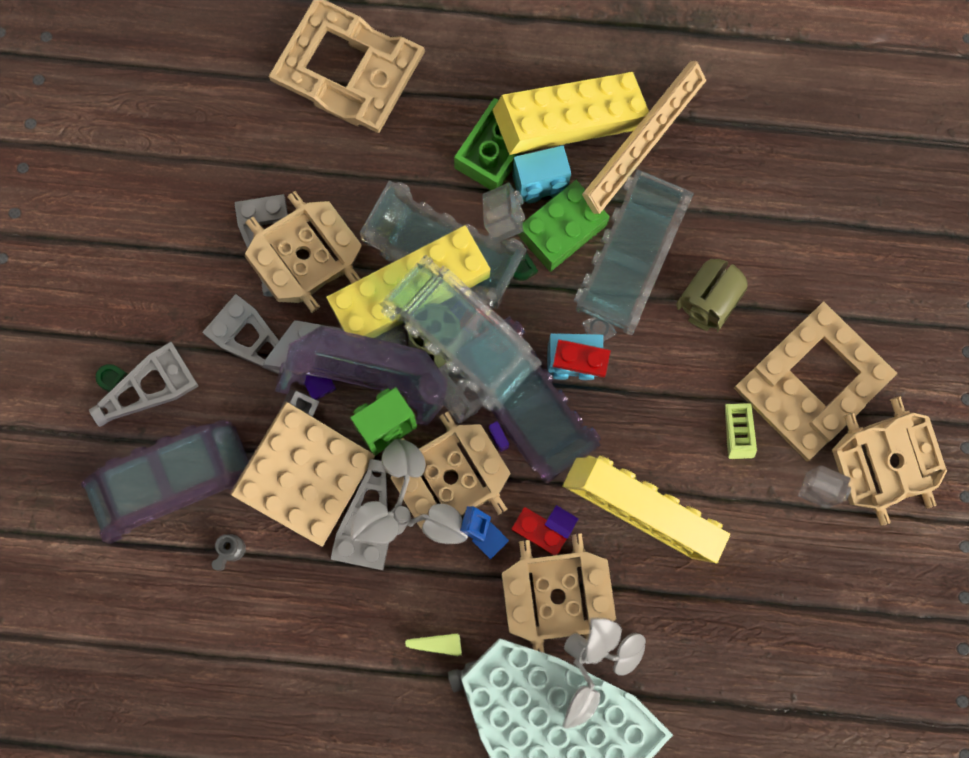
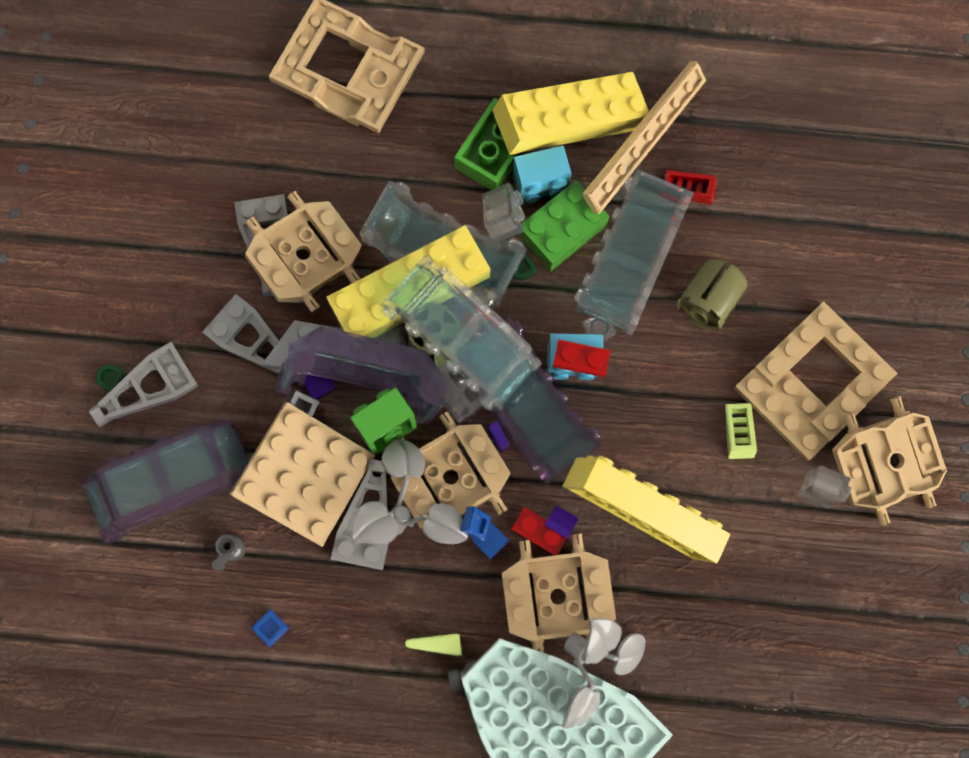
none -> blue tile [251,609,290,647]
none -> red slope [662,170,717,205]

